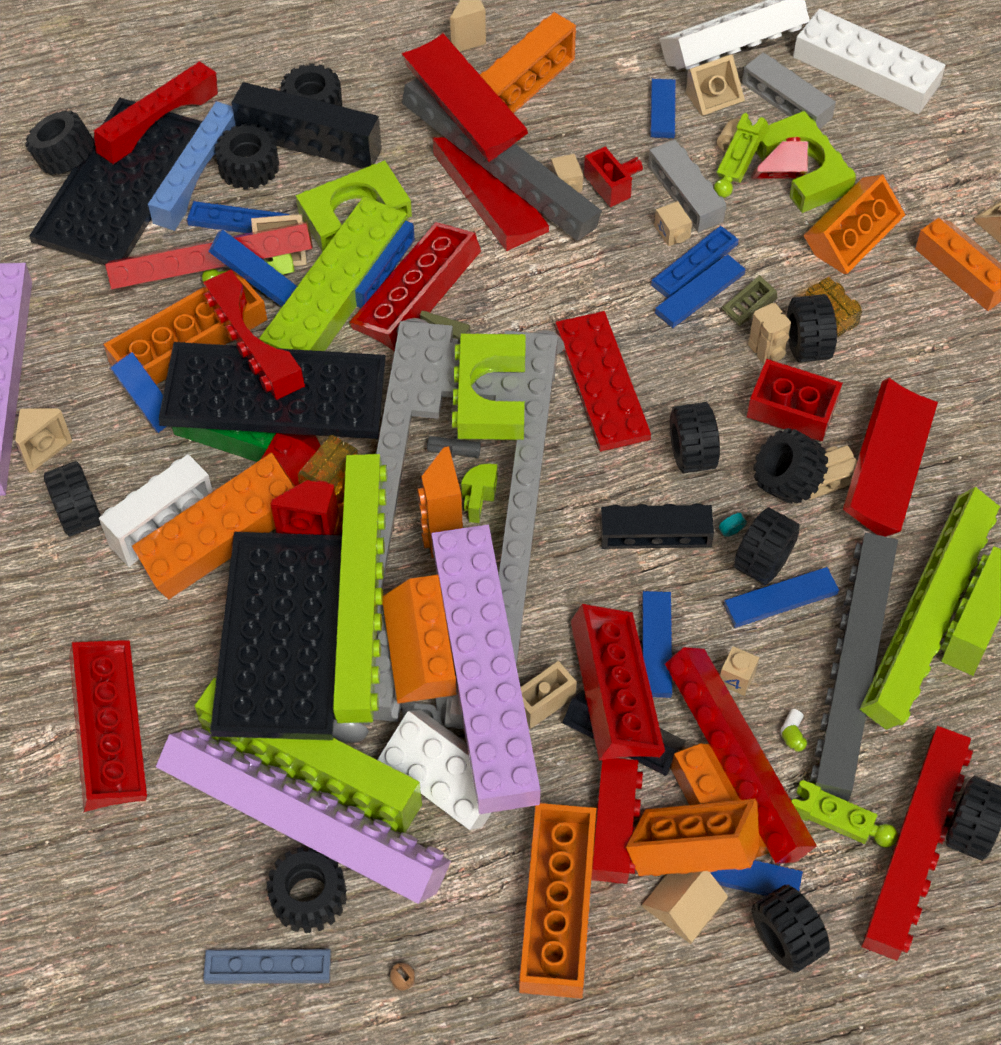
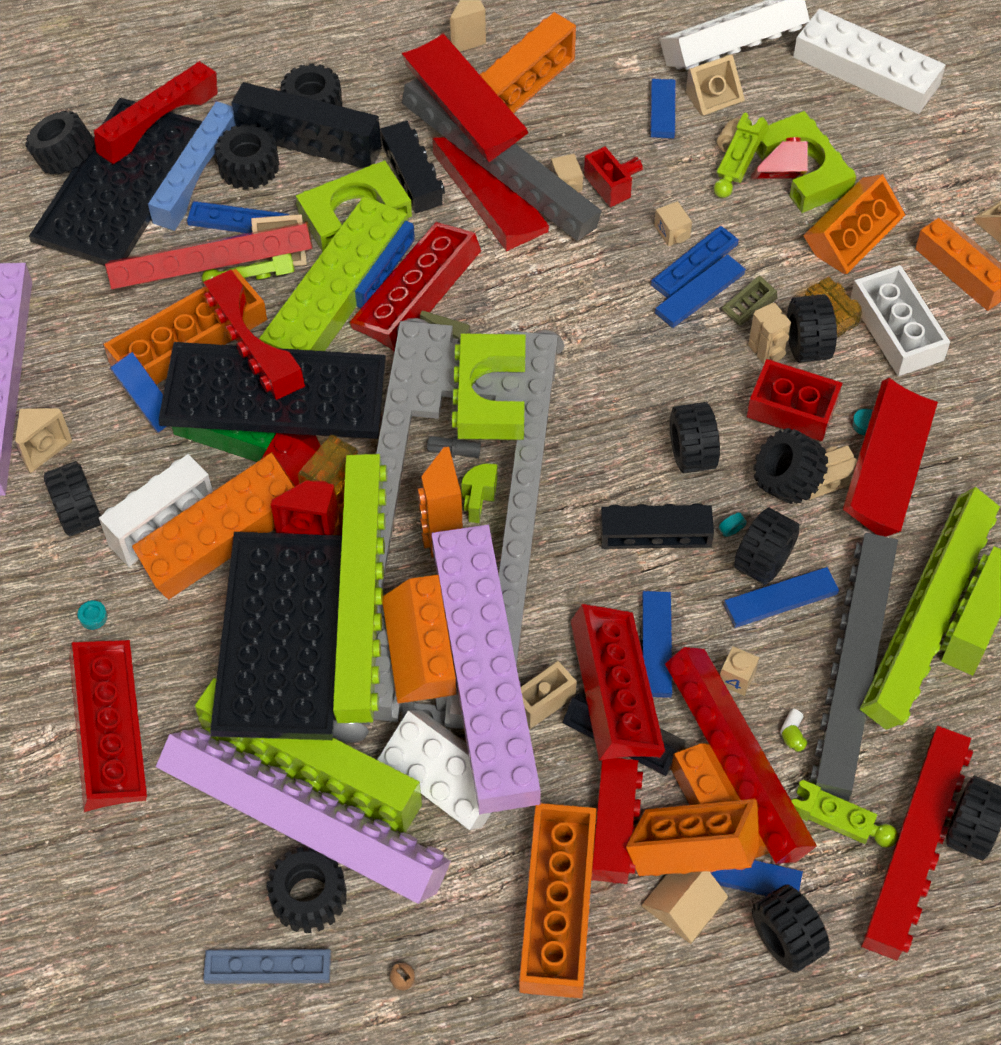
blue tile [208,229,297,307] -> none
red plate [555,311,651,452] -> none
light grey brick [648,139,726,232] -> none
light grey brick [742,52,836,129] -> none
none -> teal tile [78,600,108,630]
none -> black brick [380,120,445,214]
none -> white brick [850,265,950,376]
none -> teal tile [852,408,873,436]

